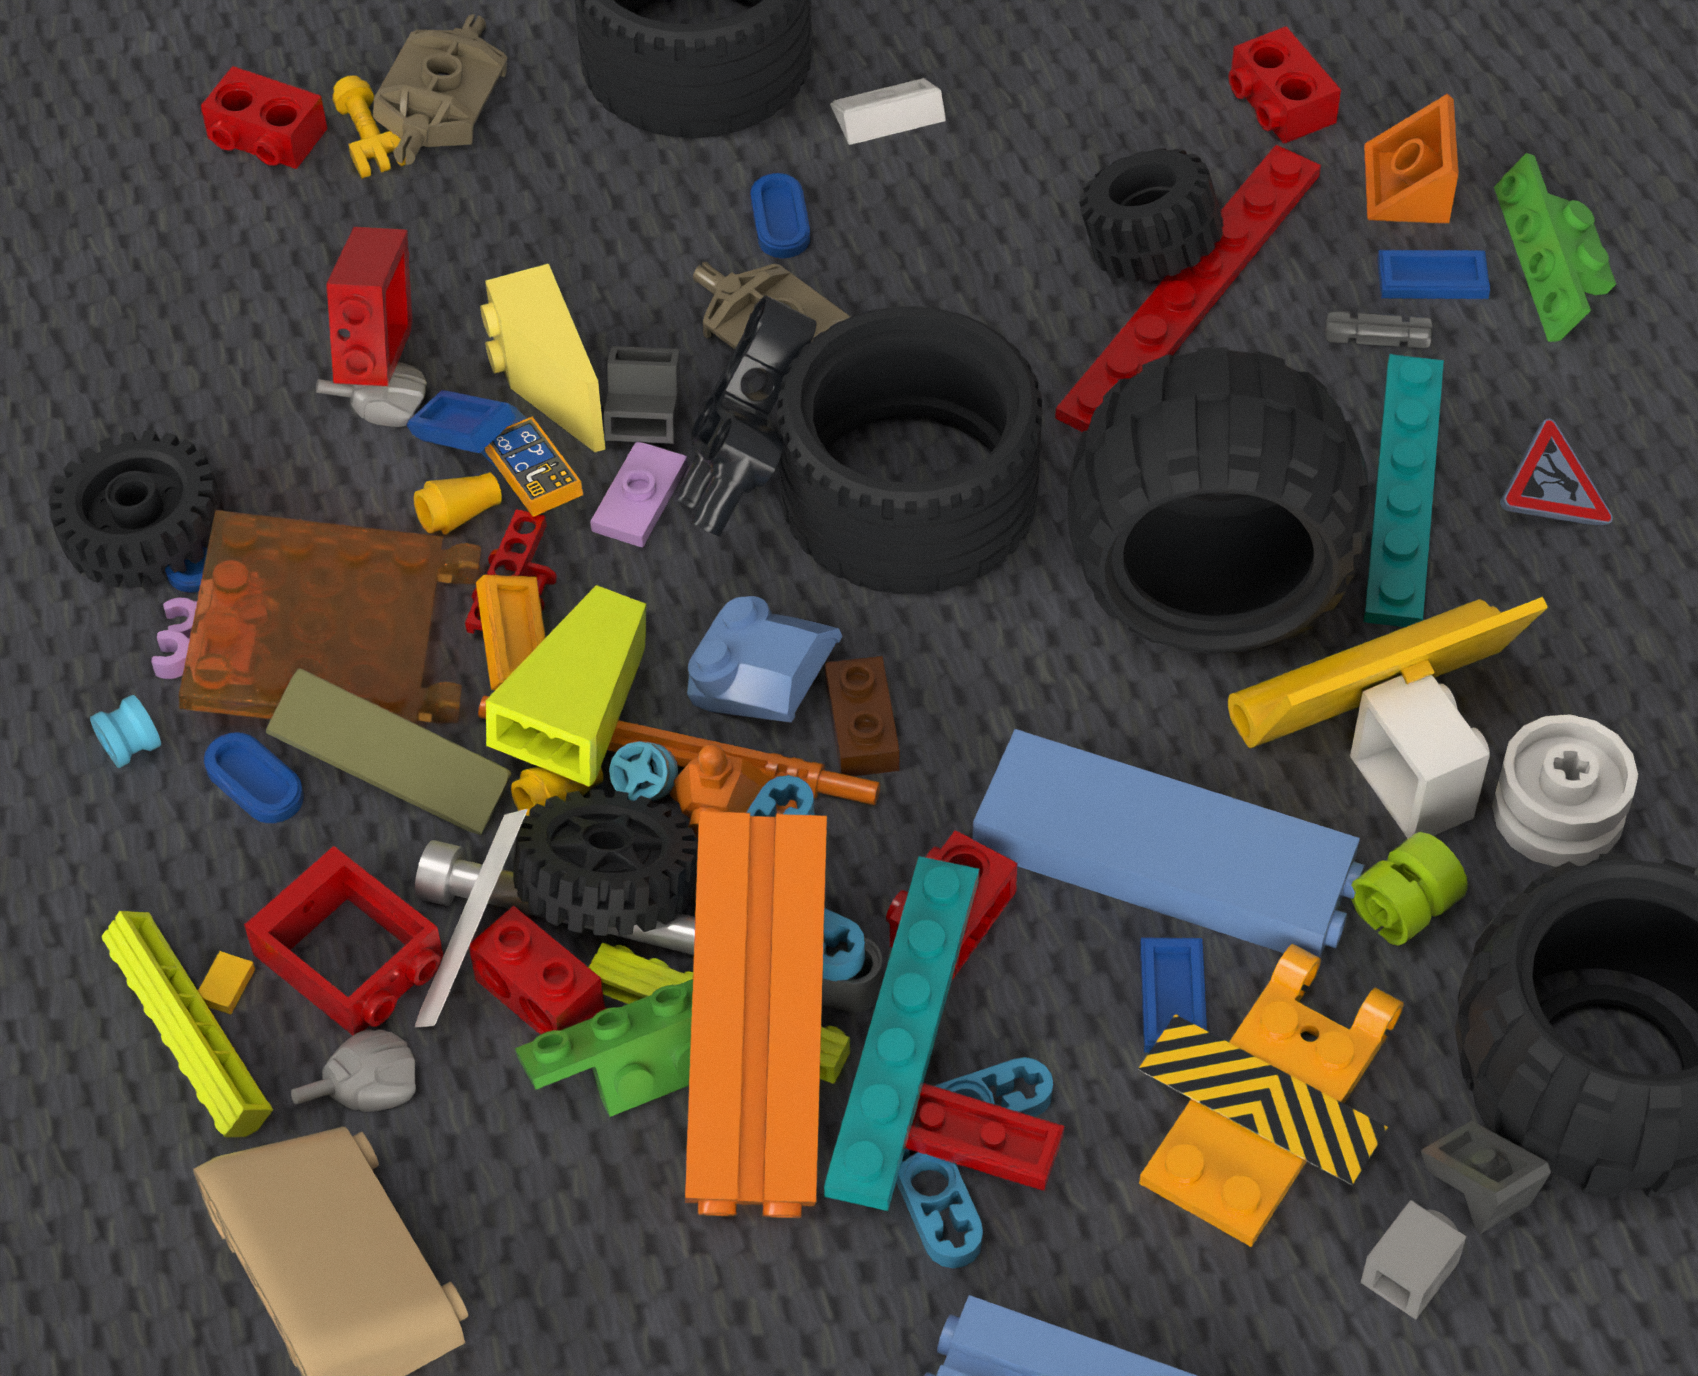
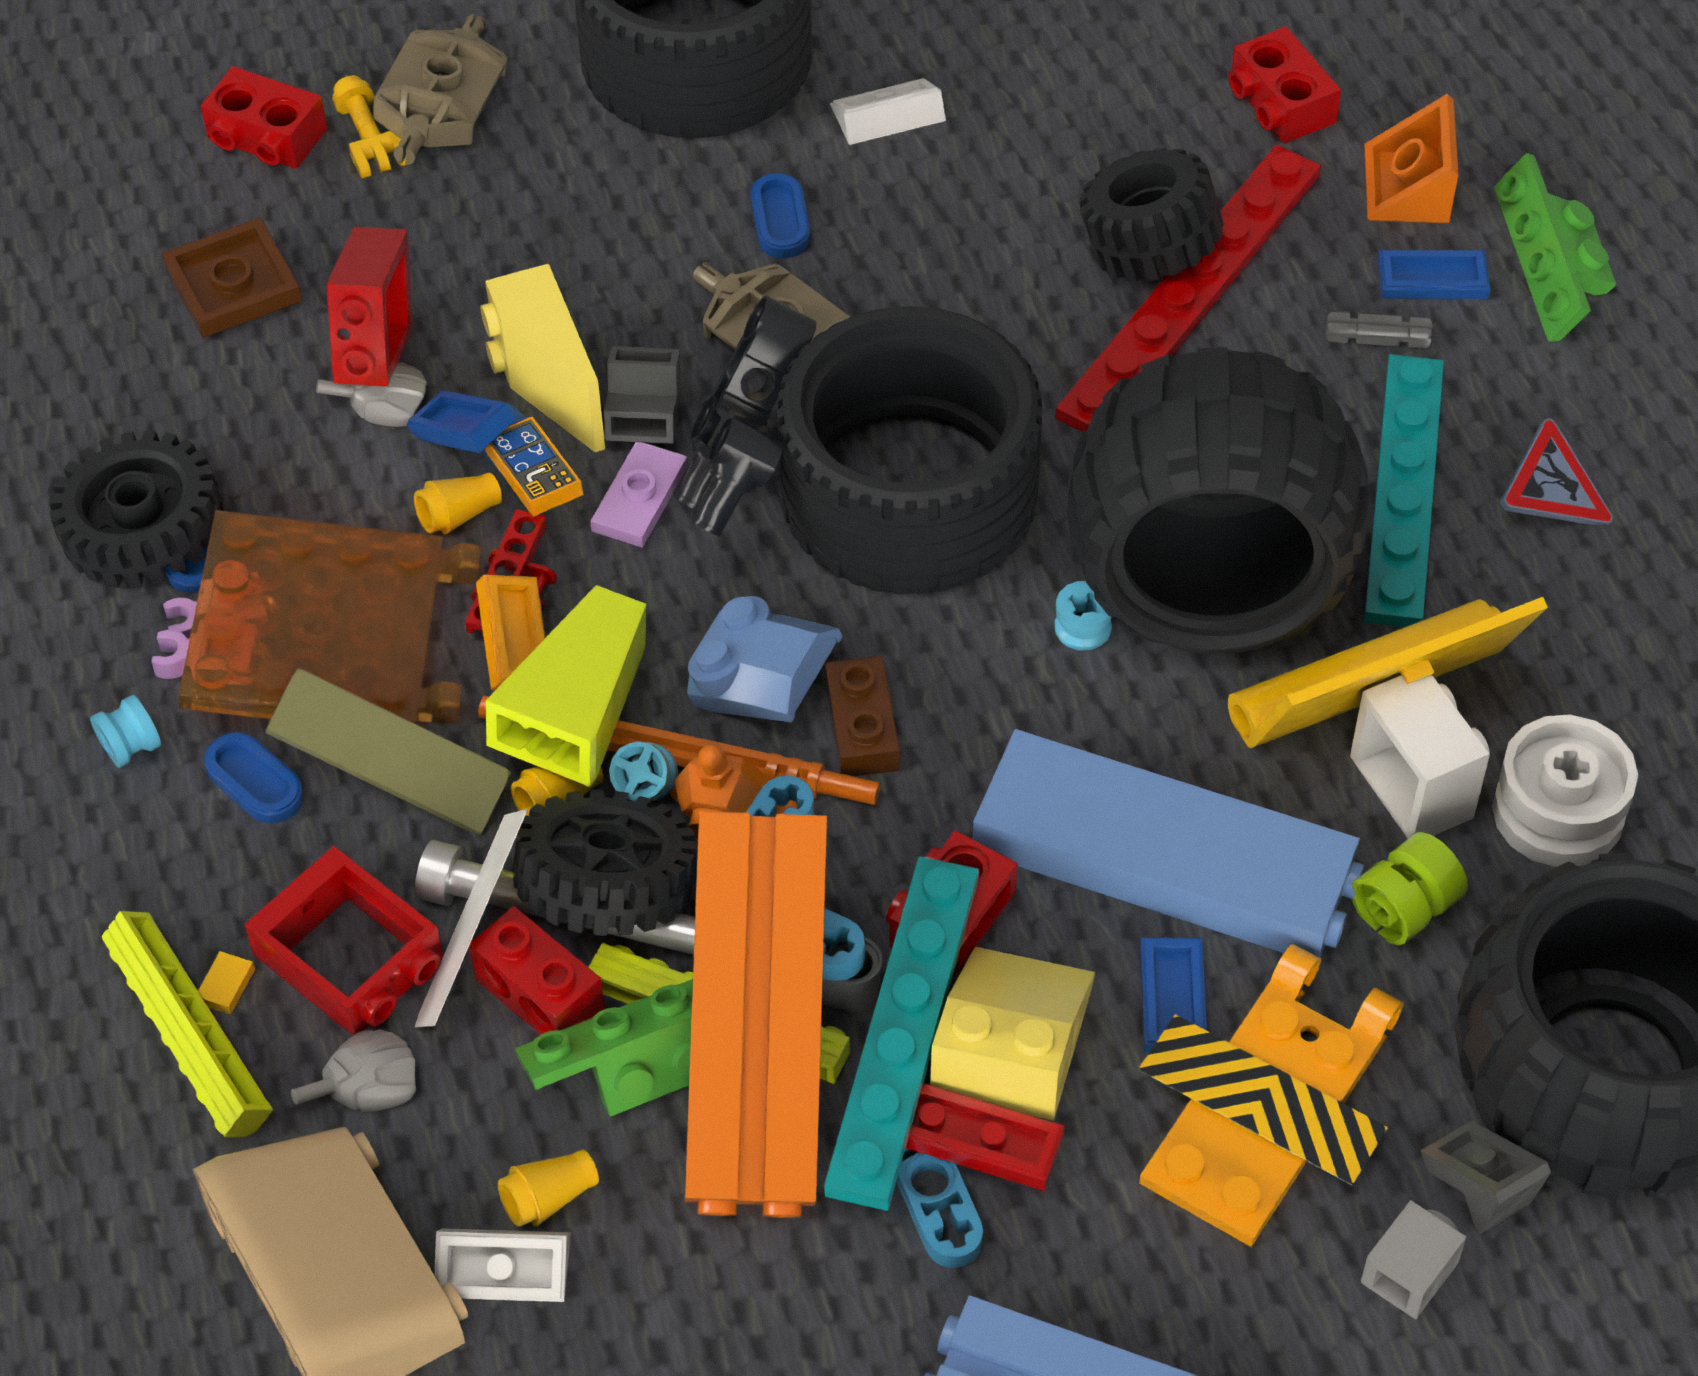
none -> reddish brown plate [161,217,302,338]
none -> white slope [434,1228,571,1302]
none -> yellow cone [498,1149,599,1227]
none -> light yellow slope [930,947,1095,1121]
none -> medium azure wheel [1055,581,1112,651]

